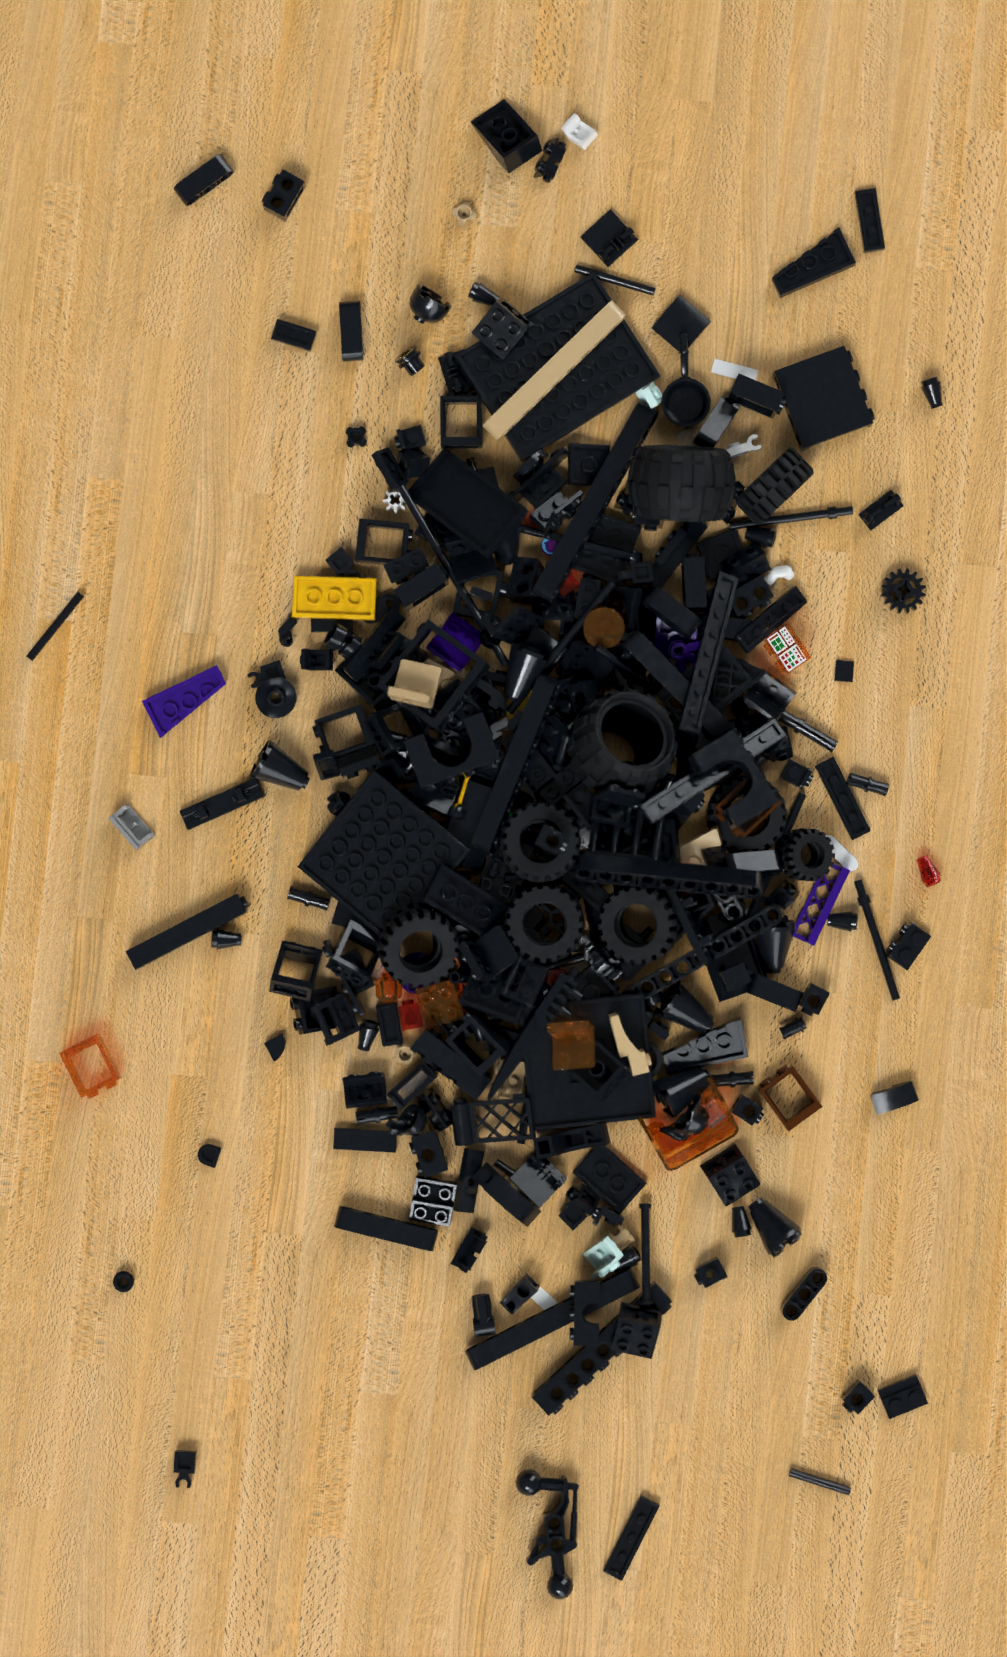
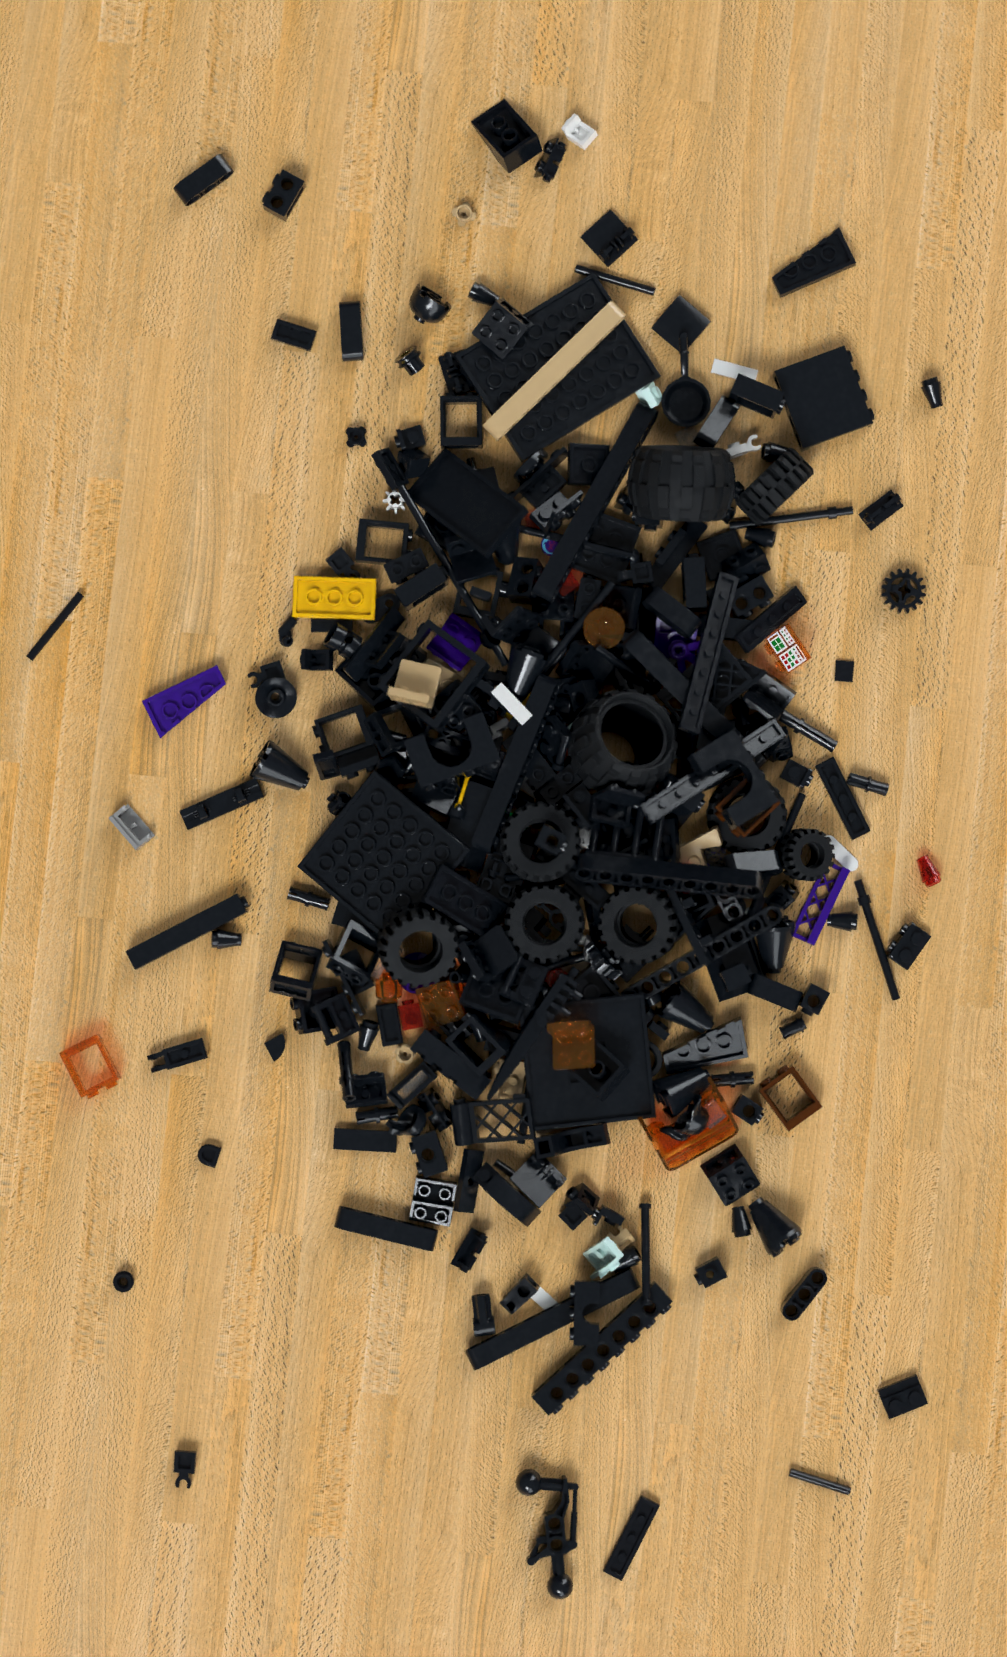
black tile [572,1145,647,1214] -> none
tan slope [608,1012,652,1076] -> none
black bracket [611,1302,662,1359] -> none
white arm [764,565,794,587] -> none
black brick [841,1379,875,1414] -> none
black tile [854,188,885,253] -> none
black slope [870,1080,919,1114] -> none
none -> black hinge [147,1038,208,1073]
none -> black pin [337,1041,356,1102]
none -> white sticker [491,682,533,725]
none -> black cone [761,441,788,462]

